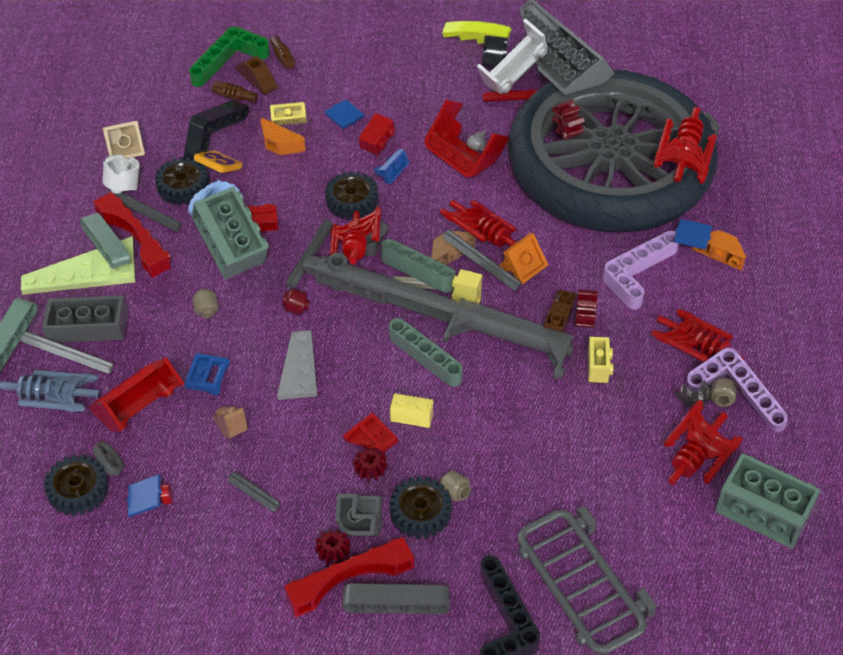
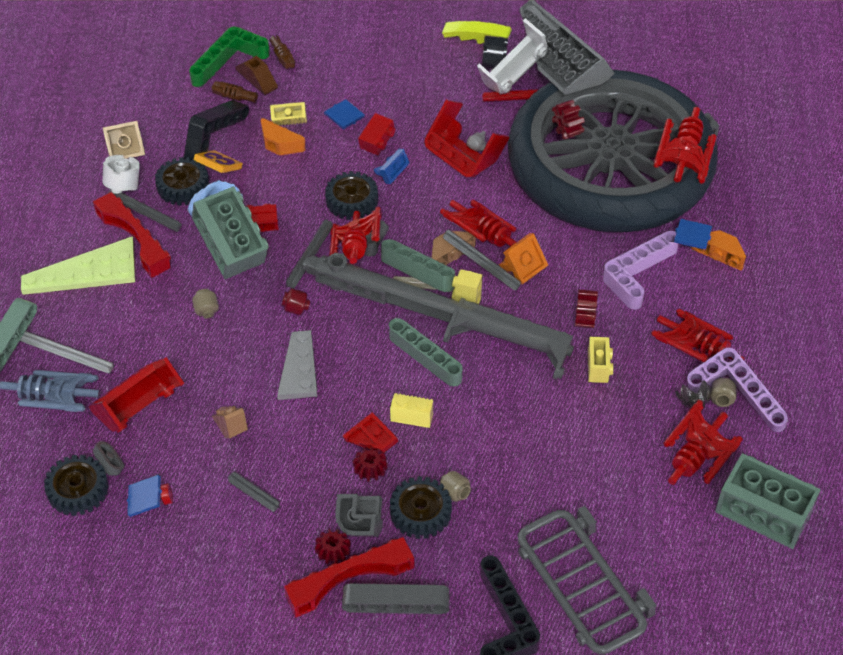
dark grey brick [42,295,129,343] -> none
sand green beam [80,212,131,269] -> none
blue plate [185,353,230,396] -> none
reddish brown slope [543,289,577,333] -> none

